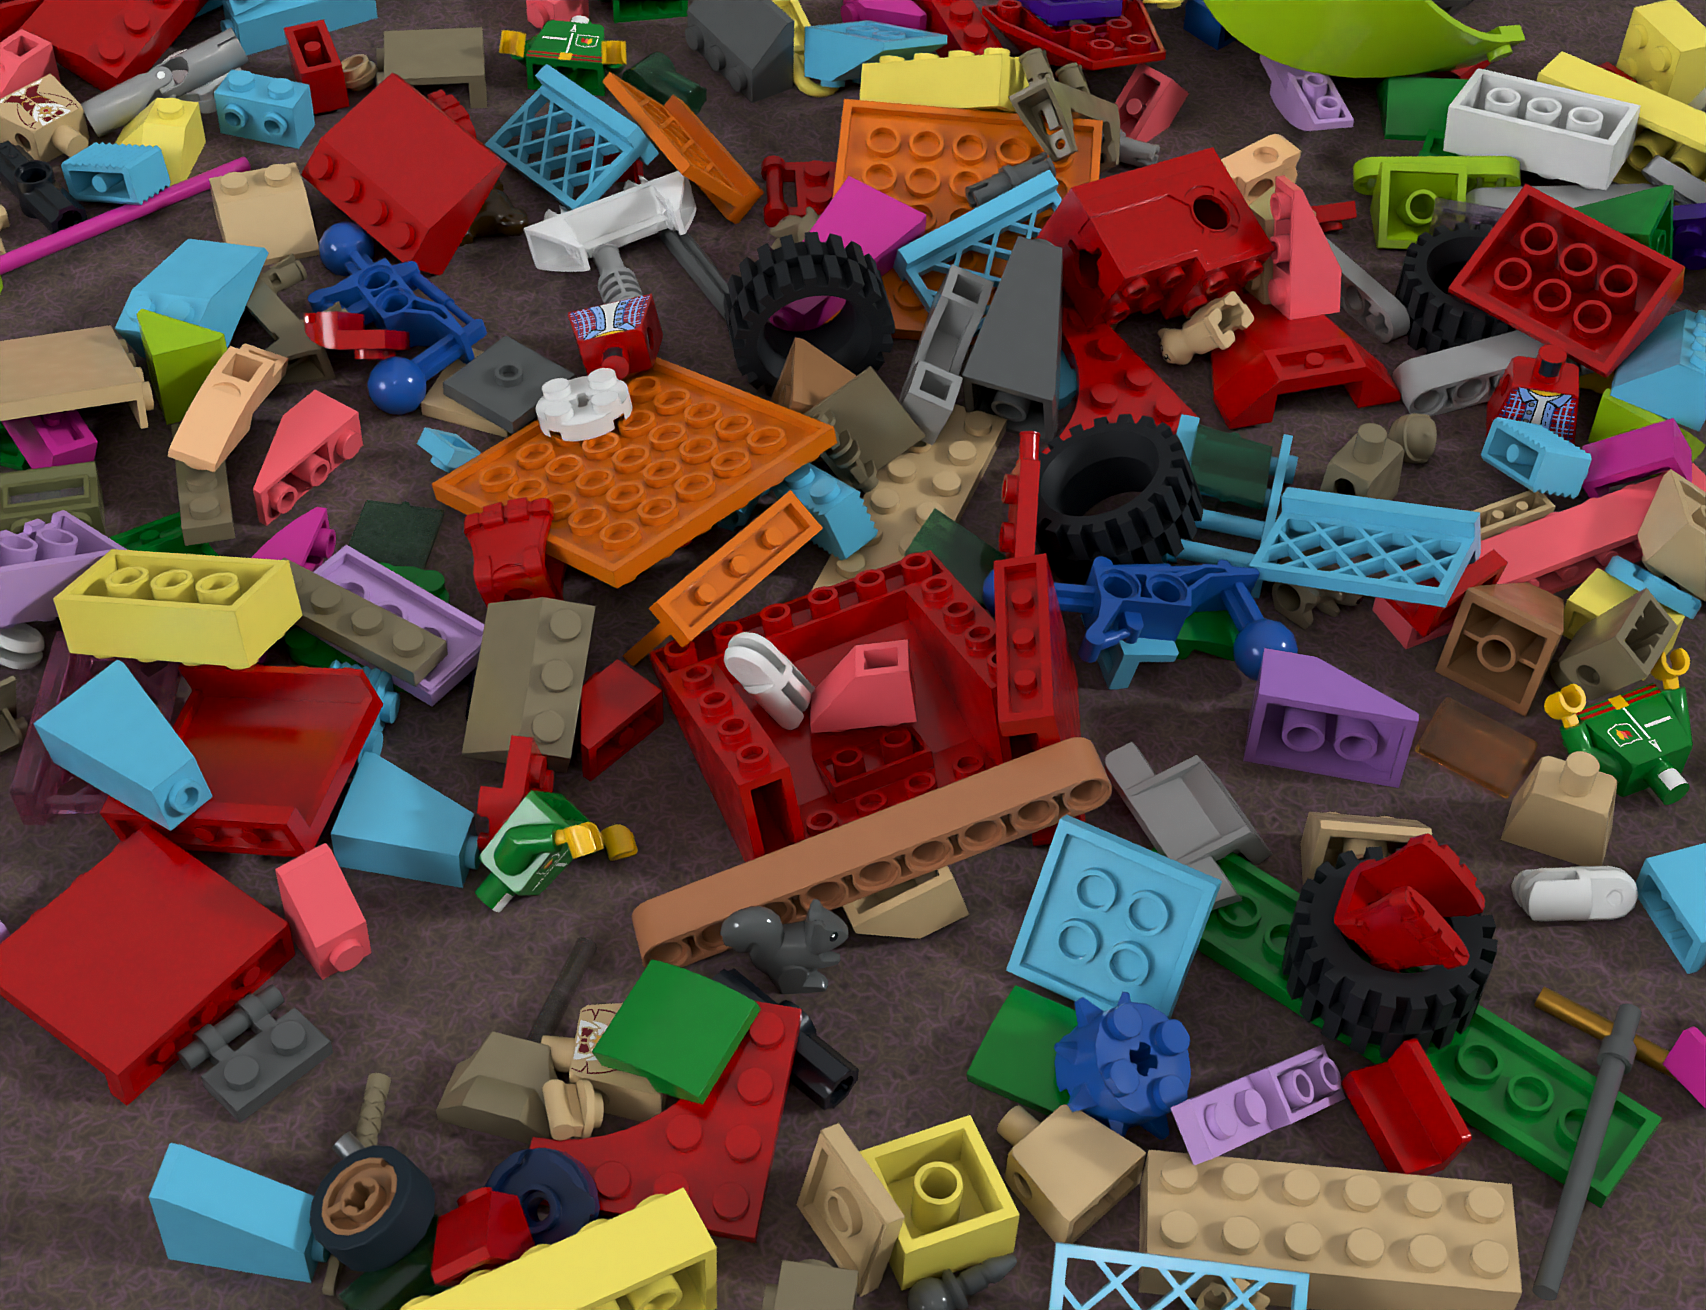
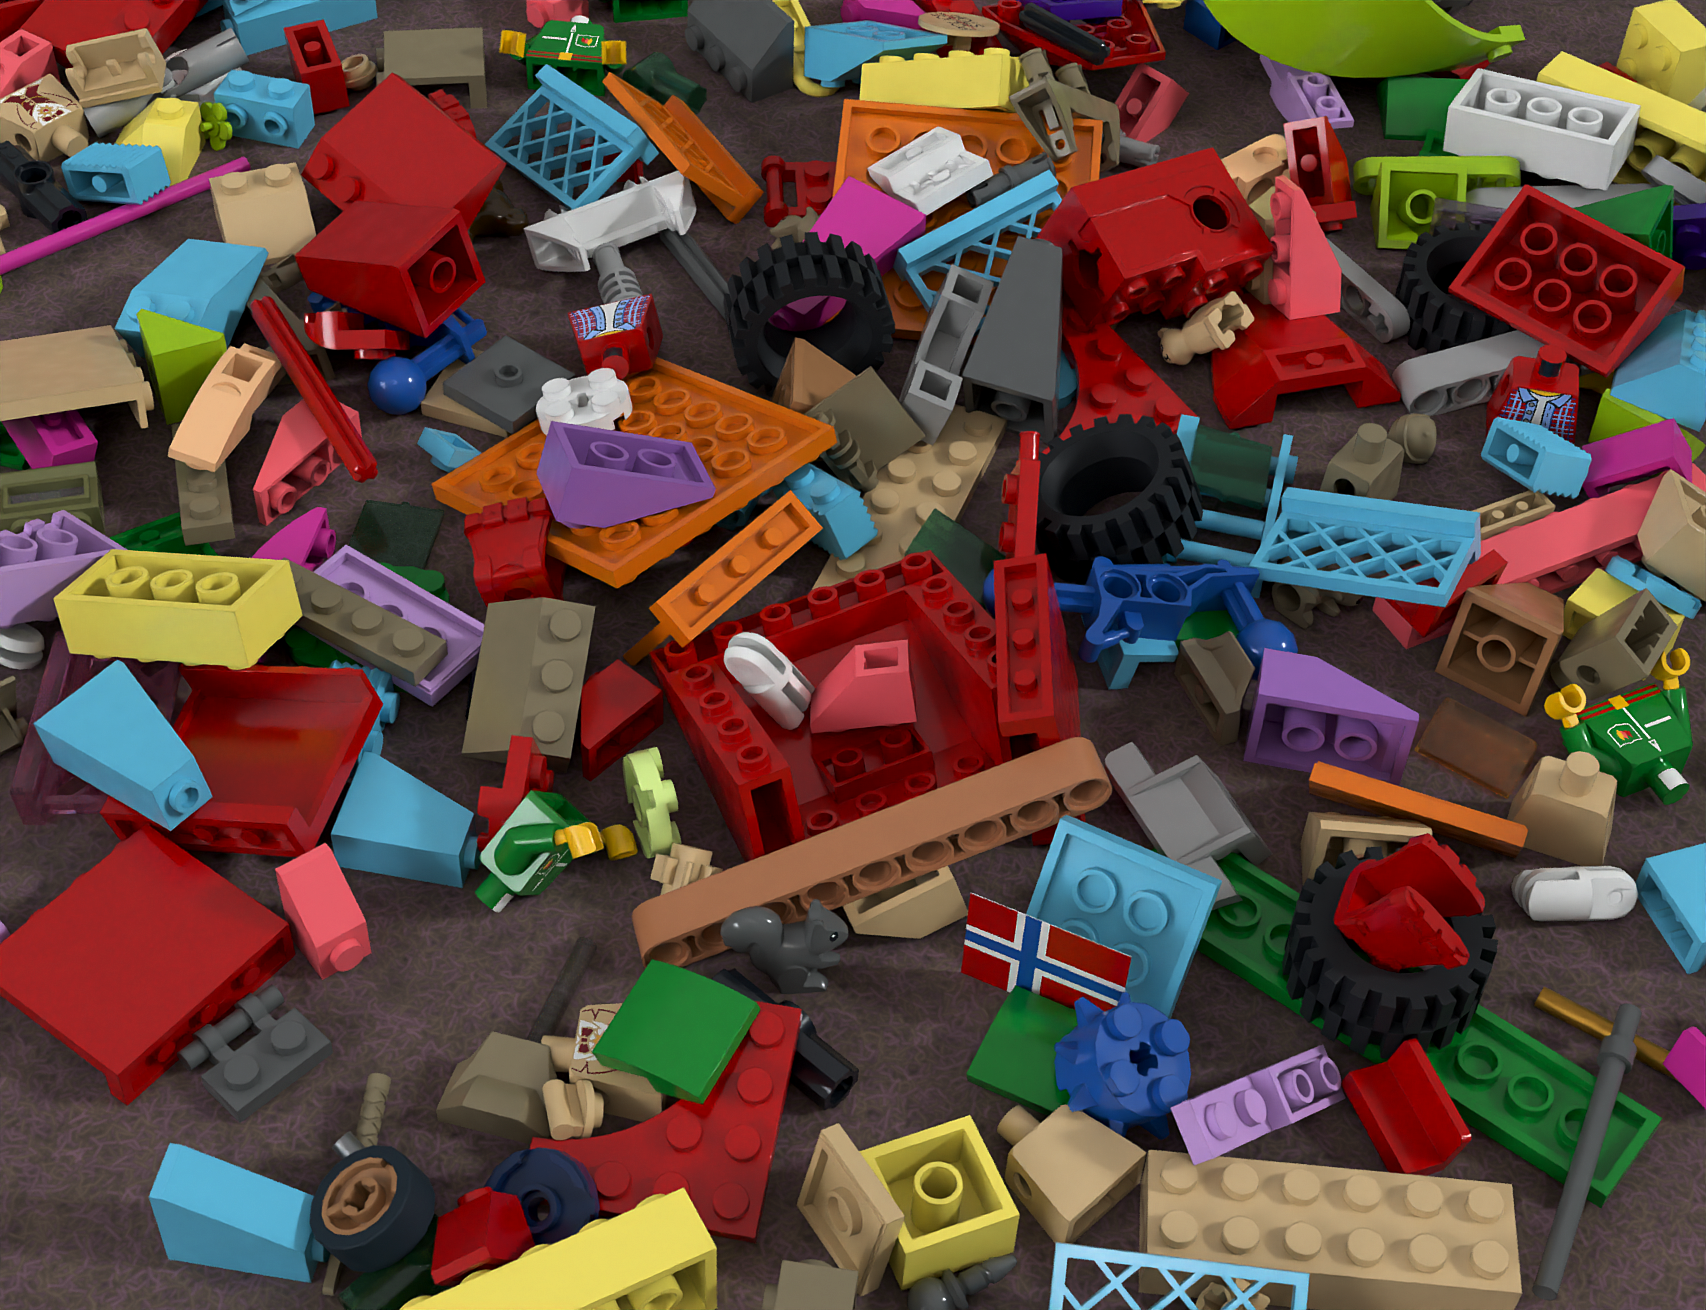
none -> tan hinge [65,28,166,108]
none -> lime plant [199,102,232,151]
none -> red axle [250,296,378,483]
none -> red slope [294,201,486,339]
none -> medium lavender slope [536,421,716,529]
none -> yellowish green plate [623,747,681,858]
none -> tan gear [650,842,723,895]
none -> white slope [867,126,993,216]
none -> tan piece [918,12,1000,50]
none -> sticker [961,892,1132,1012]
none -> black axle [1018,3,1110,66]
none -> dark tan slope [1174,631,1255,746]
none -> red slope [1283,116,1352,206]
none -> orange tile [1309,761,1528,858]

